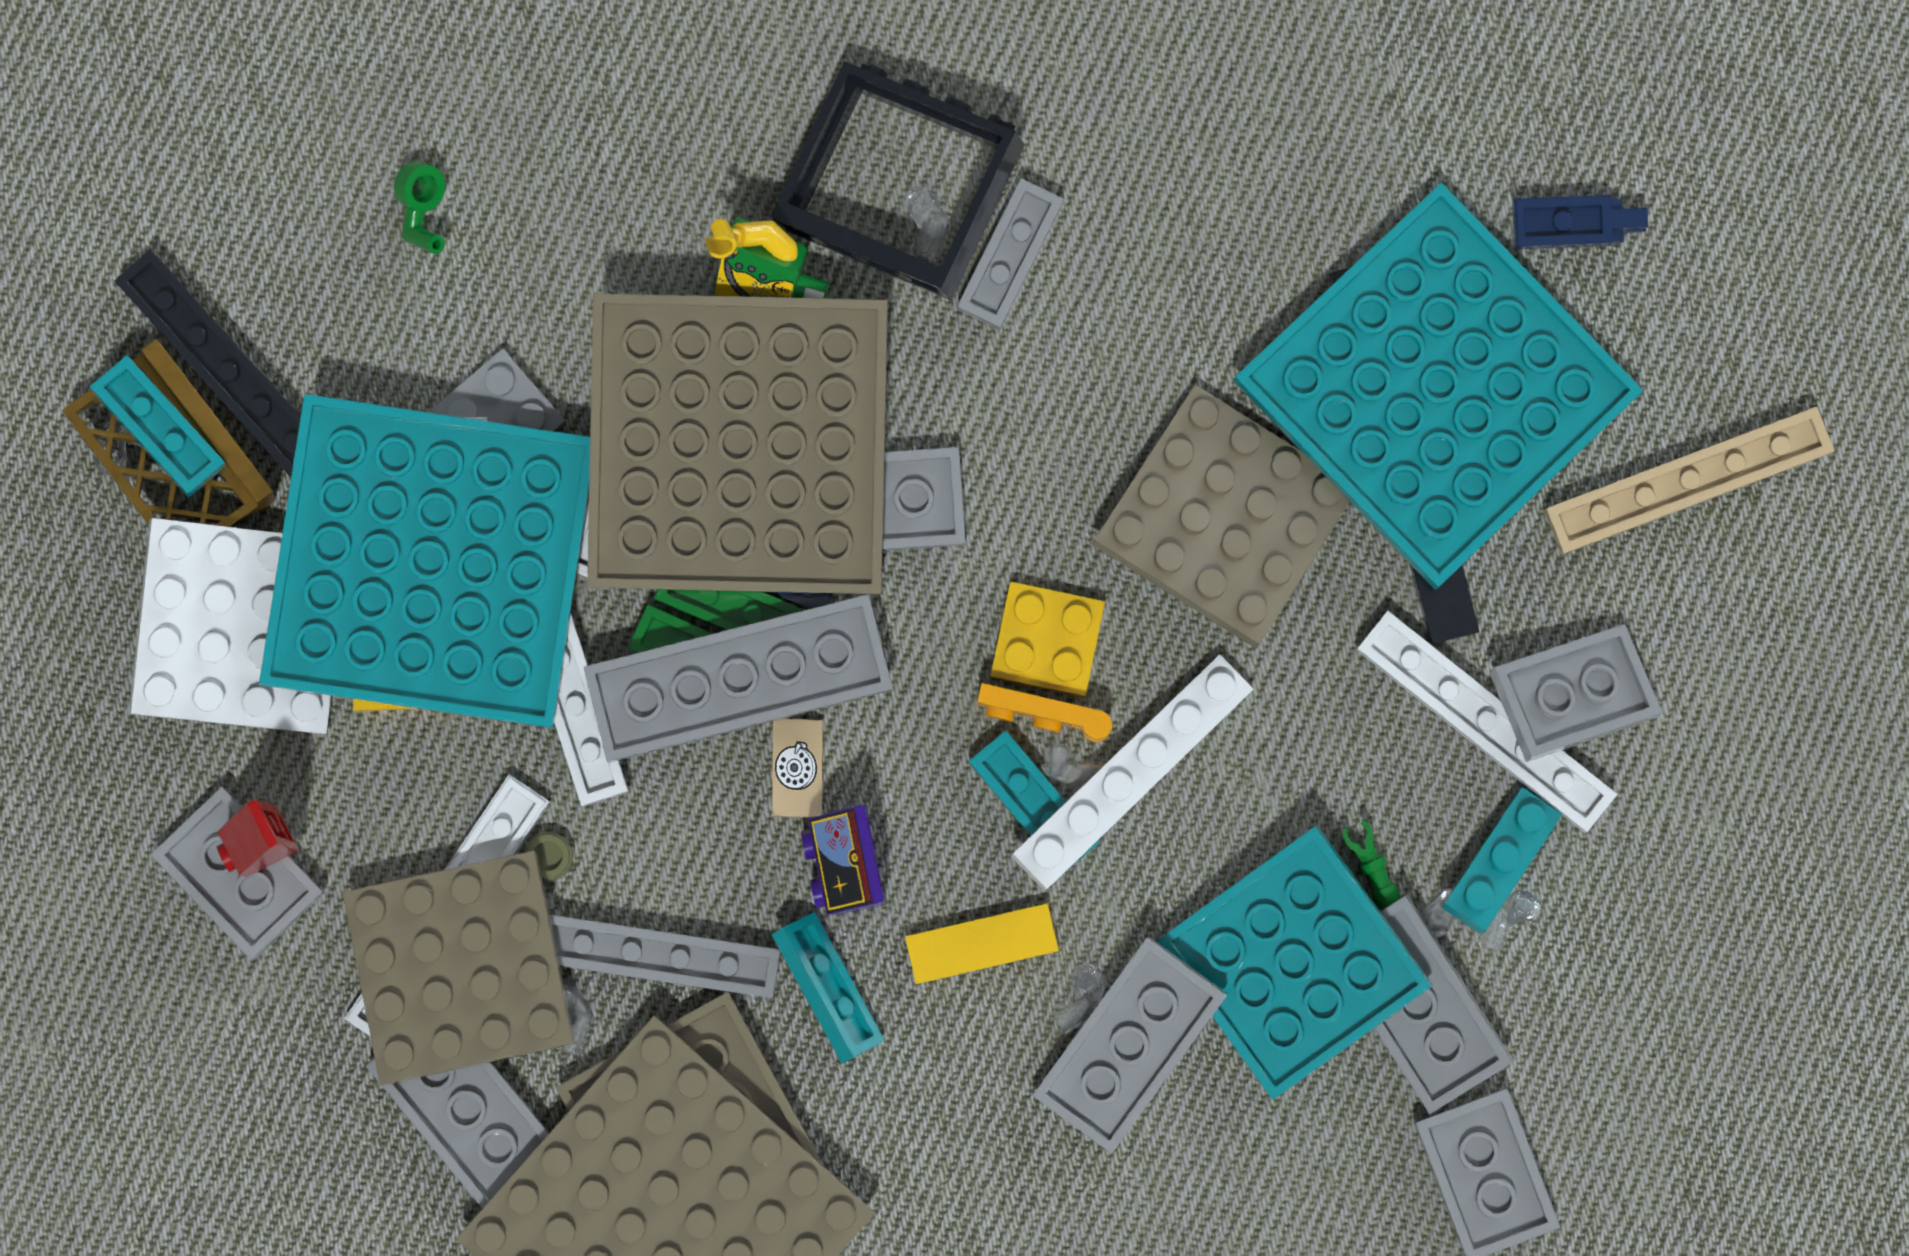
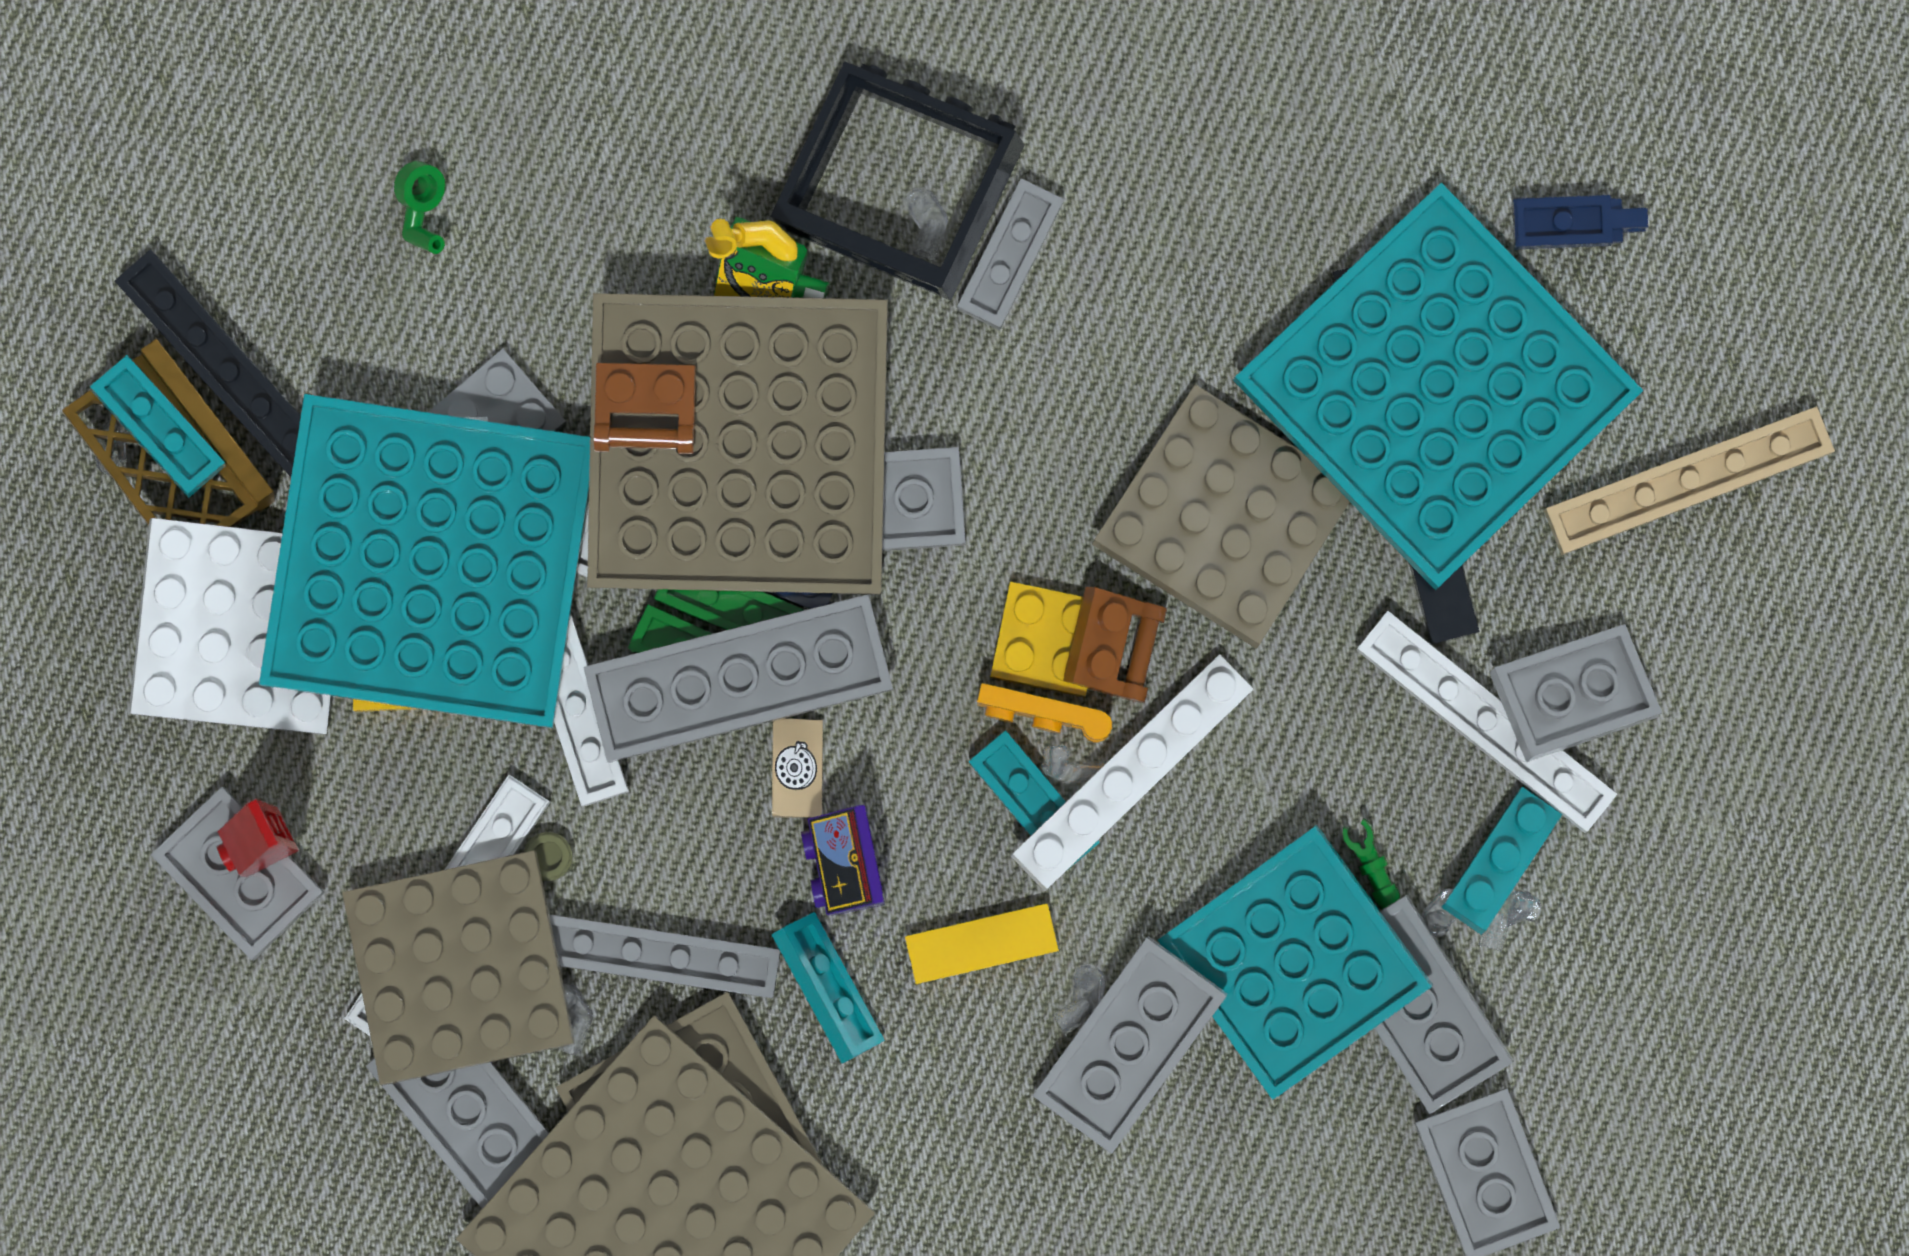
none -> dark orange plate [594,363,696,454]
none -> dark orange plate [1063,587,1167,703]

